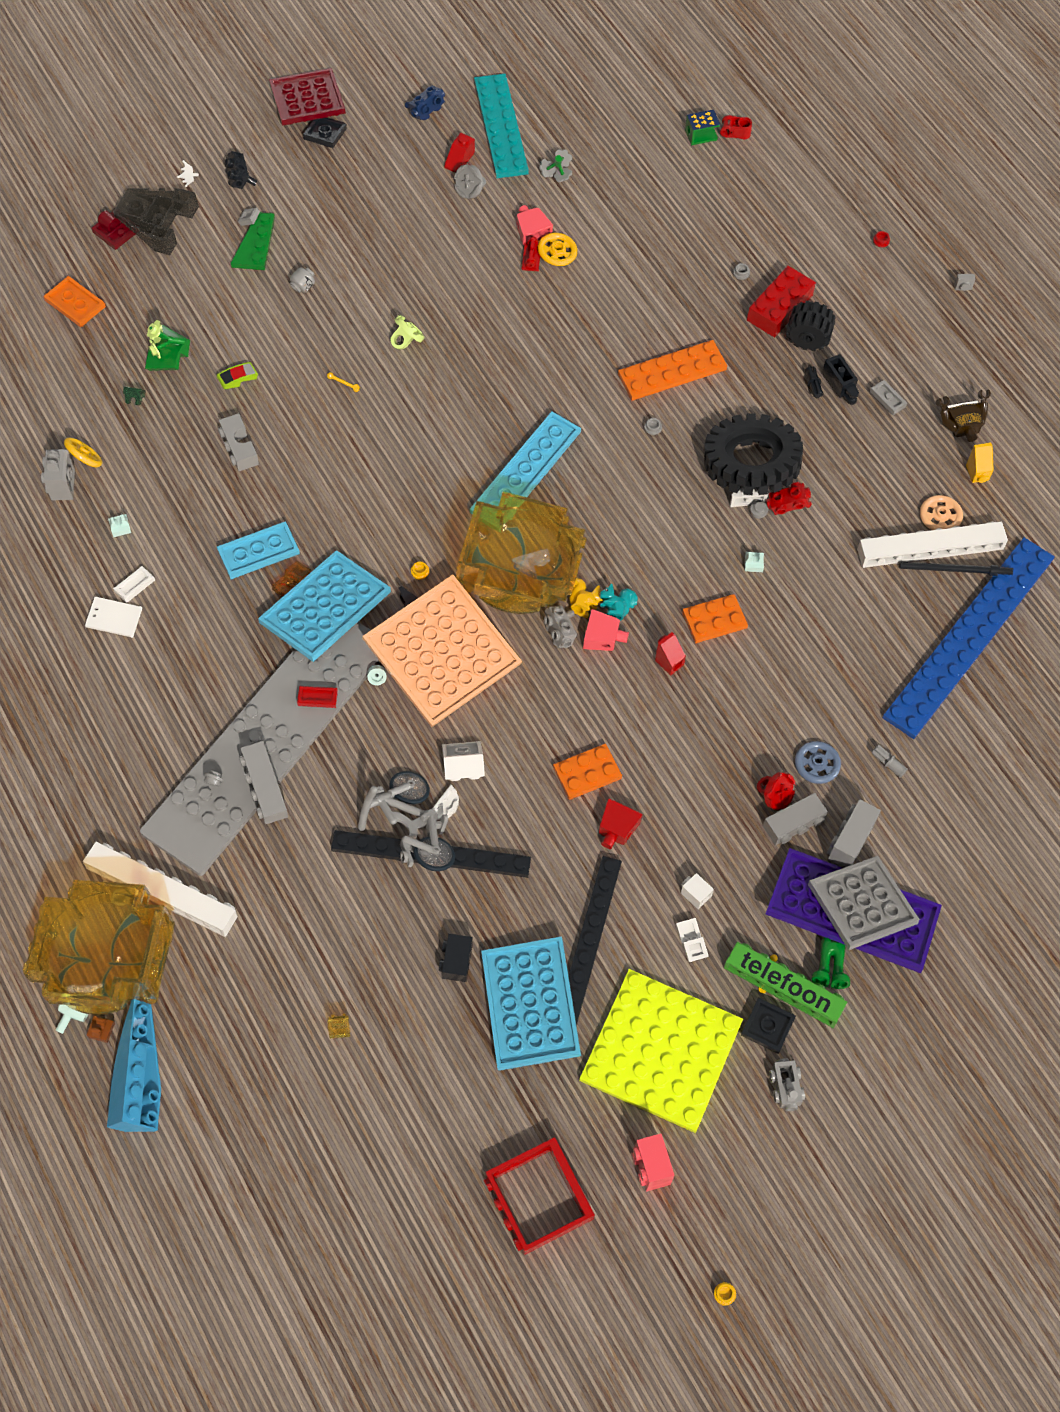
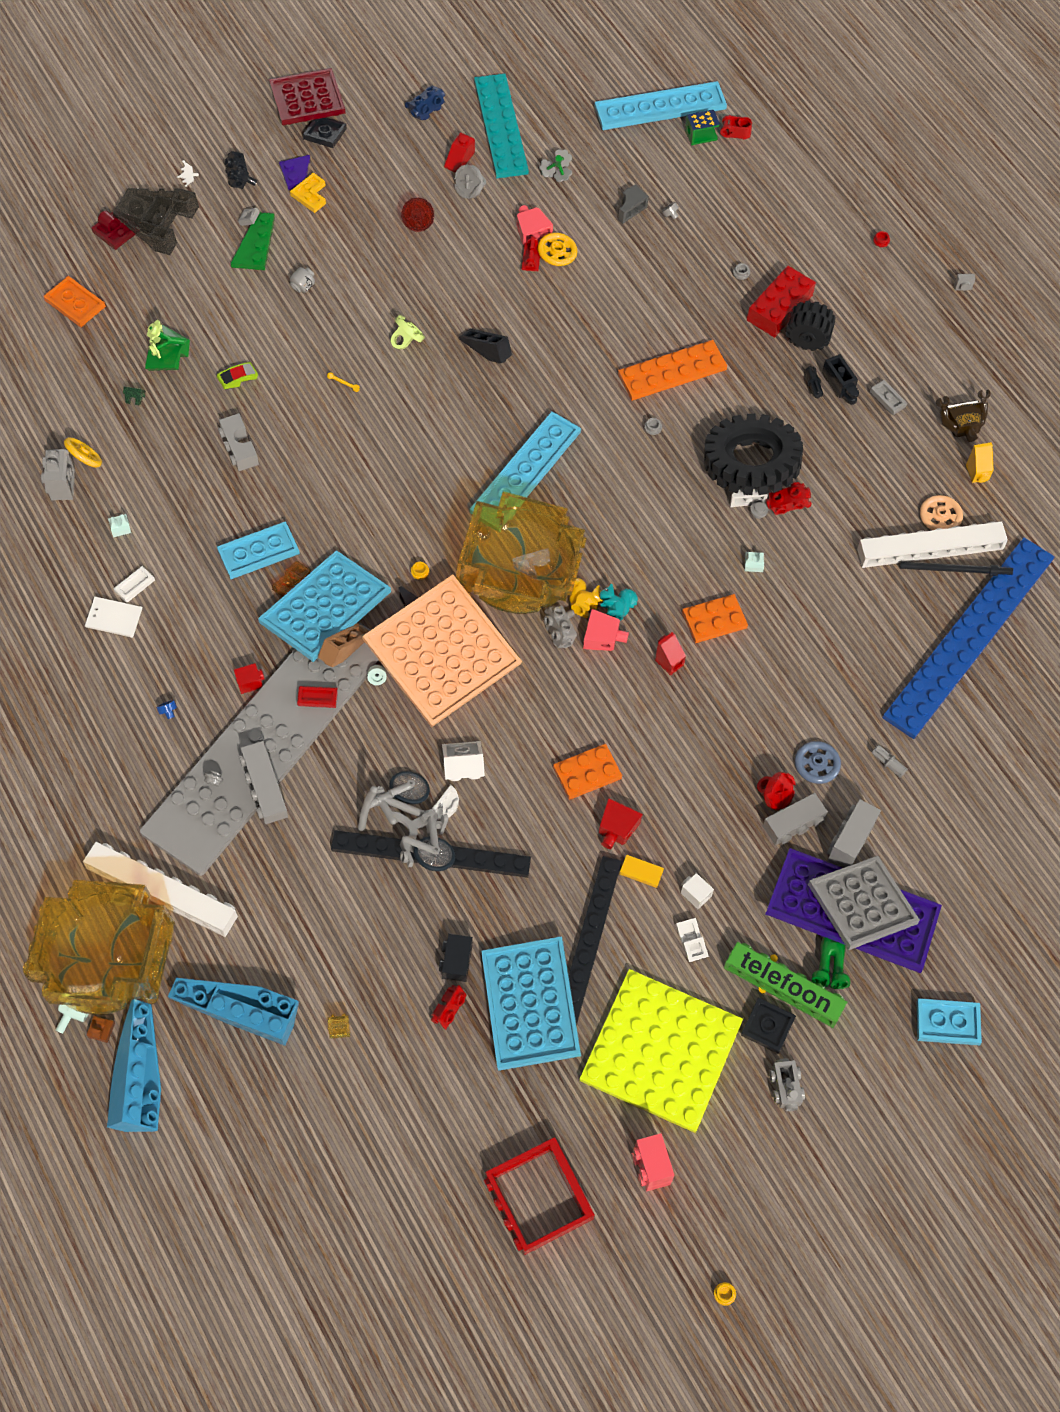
none -> blue tile [156,700,177,719]
none -> dark azure wedge [168,978,299,1046]
none -> red brick [234,663,265,694]
none -> dark purple wing [279,155,311,191]
none -> yellow plate [290,173,326,213]
none -> medium nougat slope [318,623,369,668]
none -> clear red cylinder [401,197,435,232]
none -> red hinge [431,985,467,1030]
none -> black slope [459,328,512,364]
none -> medium azure plate [594,81,727,130]
none -> dark grey arch [618,184,649,224]
none -> yellow tile [619,855,664,888]
none -> light grey tile [661,201,679,220]
none -> medium azure plate [917,998,982,1046]

